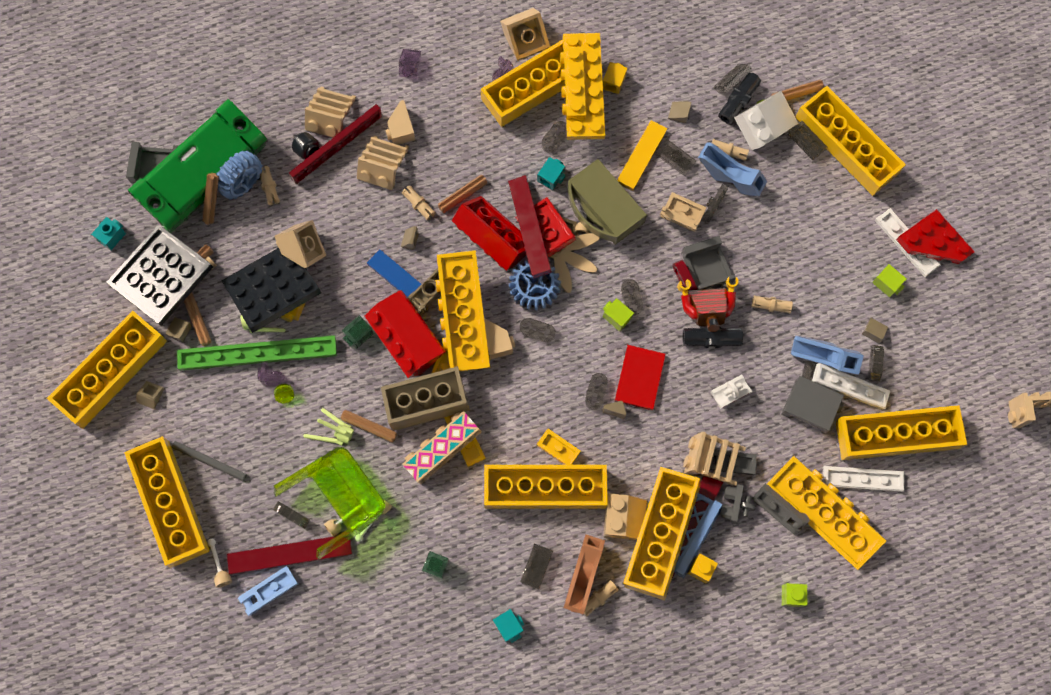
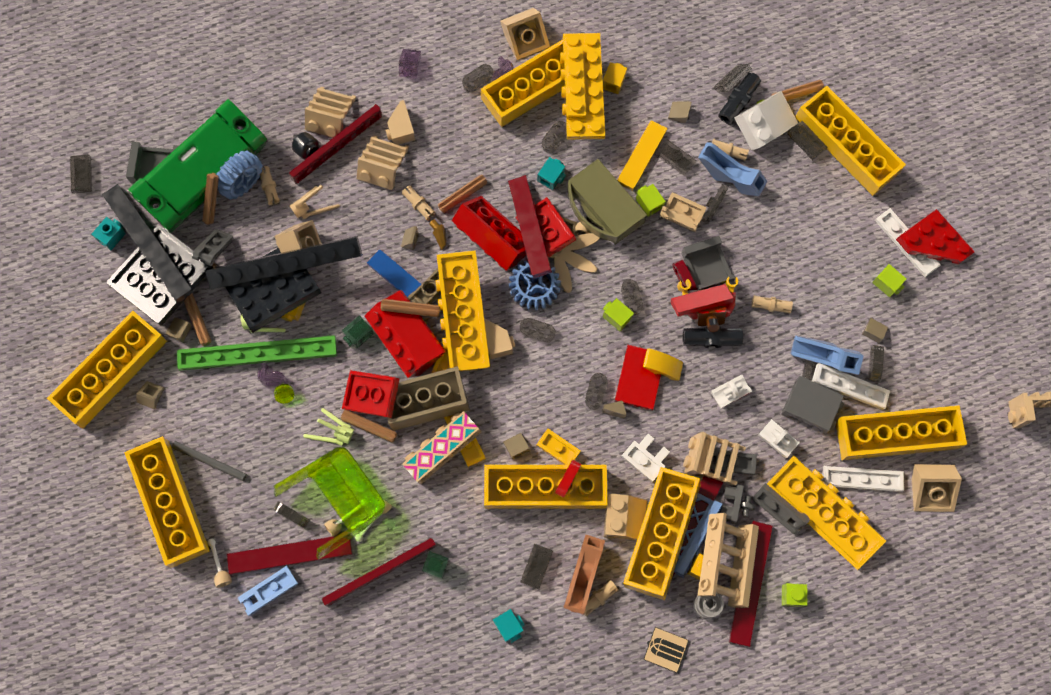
none -> clear smoke plate [70,154,92,194]
none -> black tile [102,184,194,303]
none -> dark grey plate [192,229,233,266]
none -> black plate [205,236,363,290]
none -> tan plant [289,185,340,219]
none -> dark red tile [322,538,437,607]
none -> red tile [342,370,400,418]
none -> medium nougat axle [381,299,440,317]
none -> pearl gold bar [429,219,446,250]
none -> clear smoke beam [462,64,493,93]
none -> dark tan slope [503,433,530,459]
none -> red beam [555,459,582,498]
none -> white plate [621,434,670,482]
none -> lime brick [636,184,666,217]
none -> yellow slope [643,349,683,381]
none -> piece [643,627,689,673]
none -> tile [671,284,733,317]
none -> light grey wheel [693,593,724,619]
none -> tan fence [698,513,759,608]
none -> dark red tile [728,521,773,647]
none -> white hips [758,419,799,458]
none -> tan slope [912,464,962,512]

